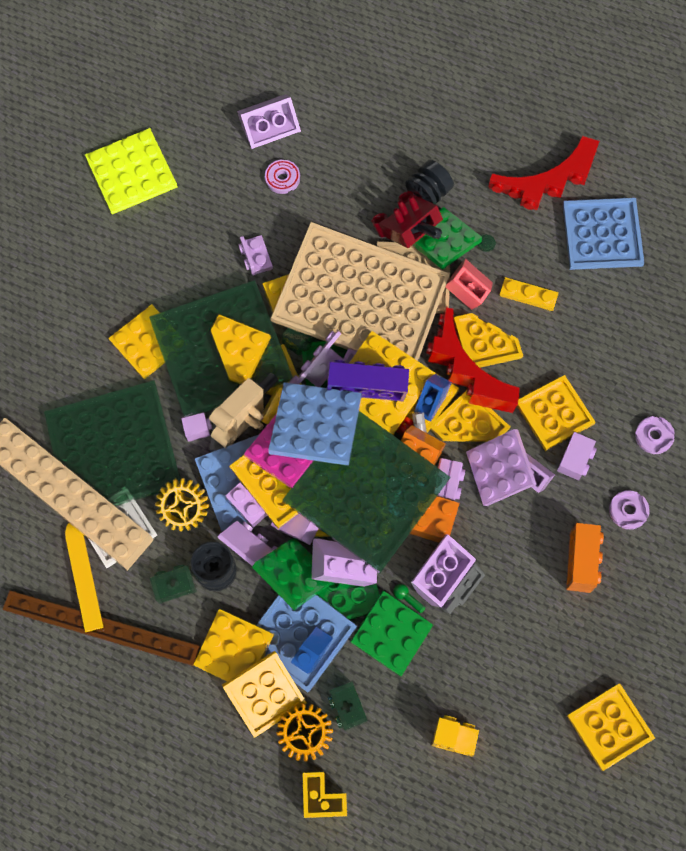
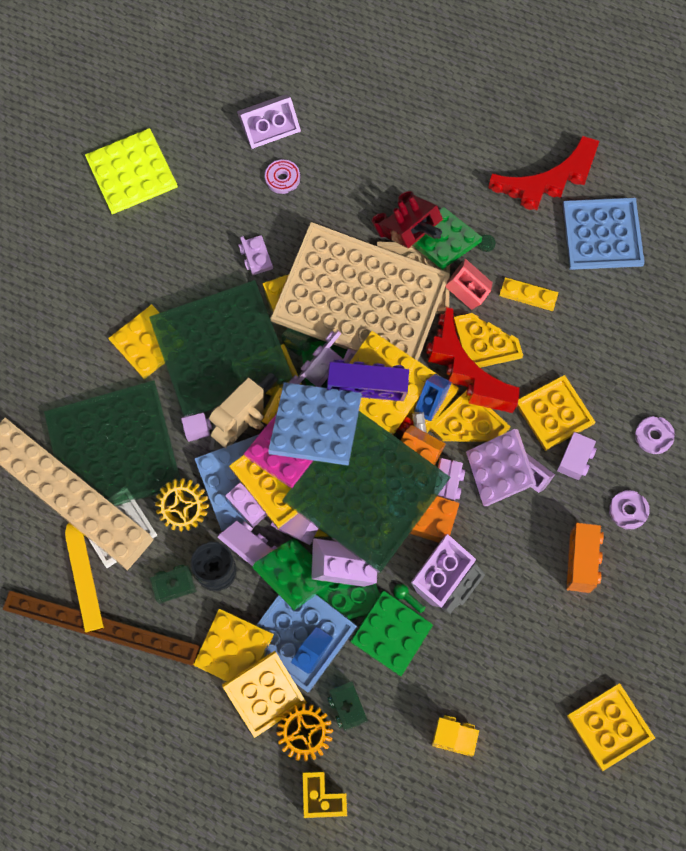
yellow plate [211,315,271,385] -> none
black wheel [405,160,454,205] -> none

